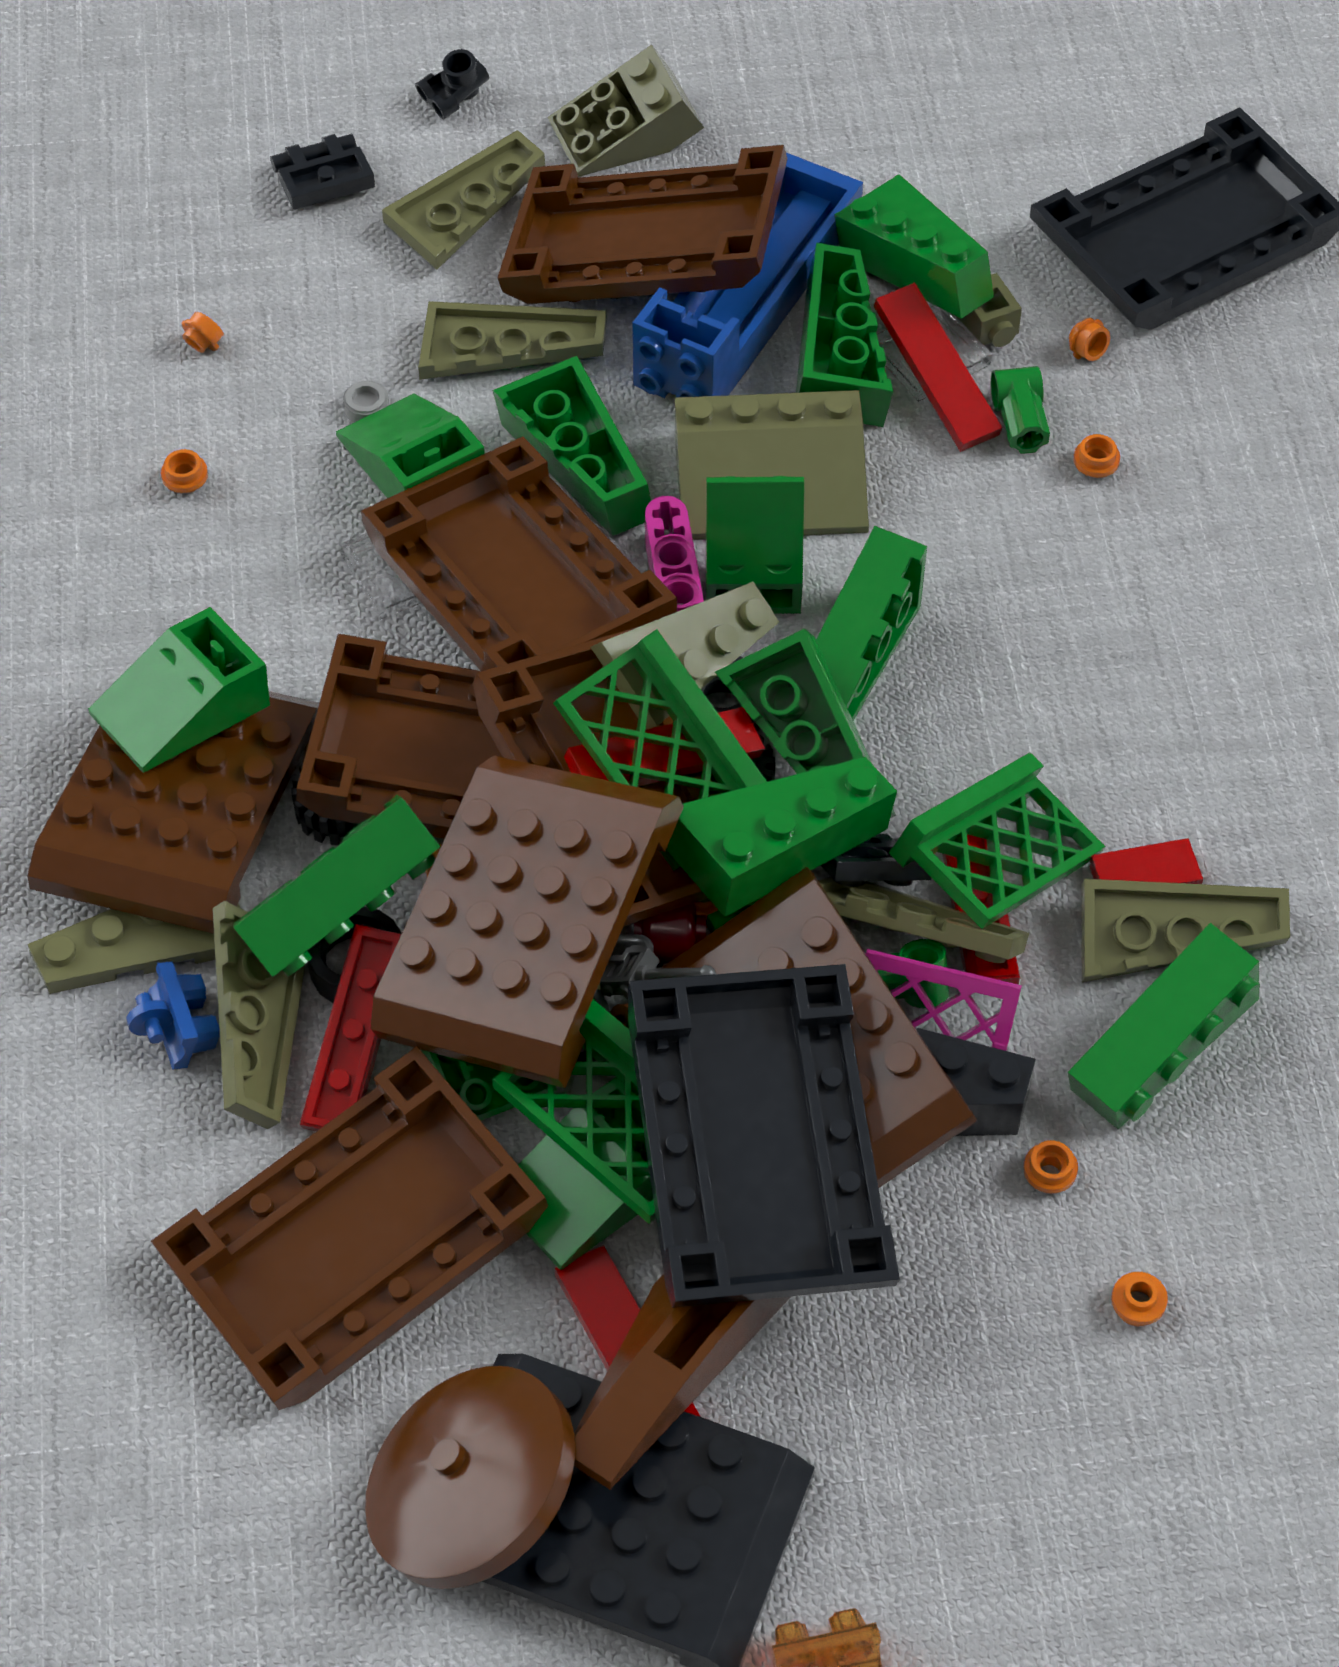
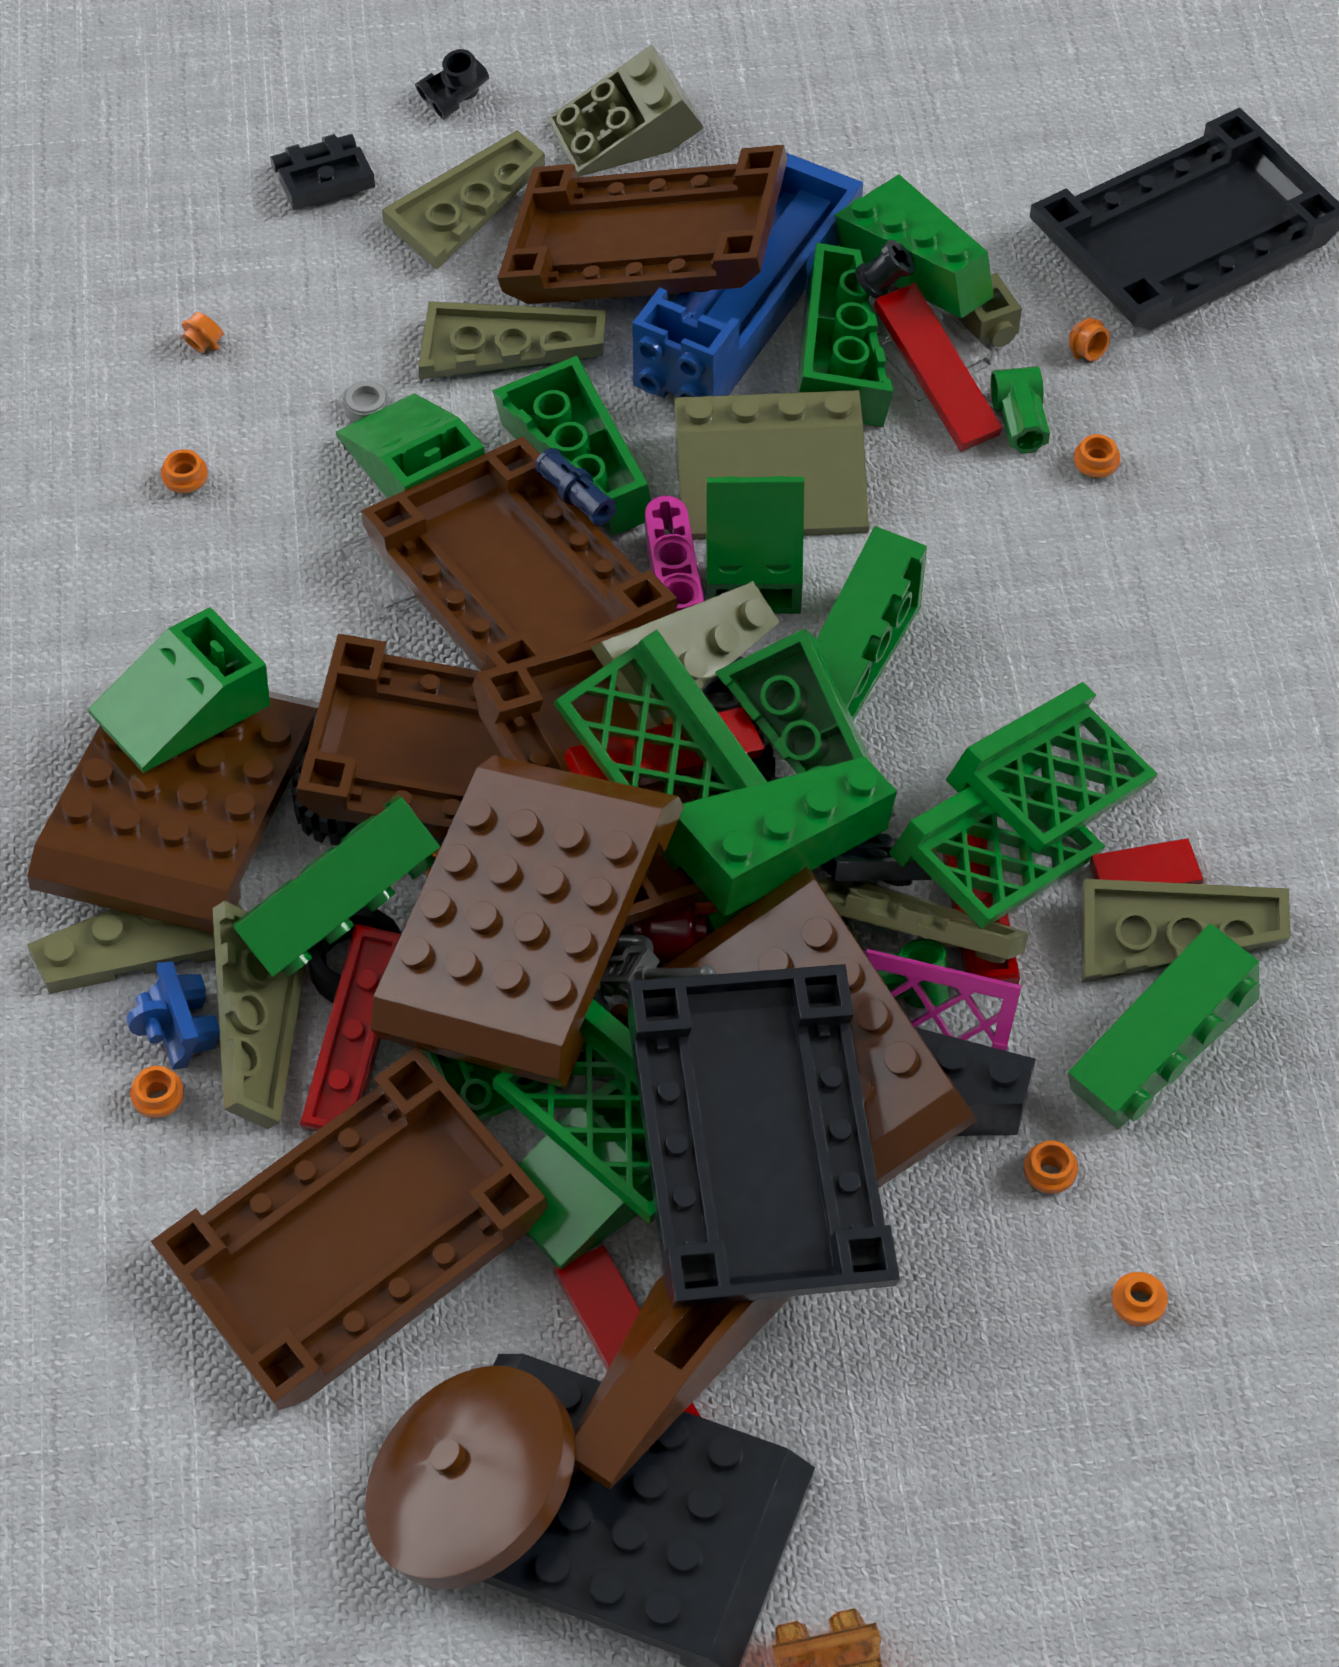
none -> orange plate [130,1066,184,1118]
none -> dark blue pin [535,448,616,525]
none -> black bush [855,240,916,299]
none -> green fence [946,682,1158,854]

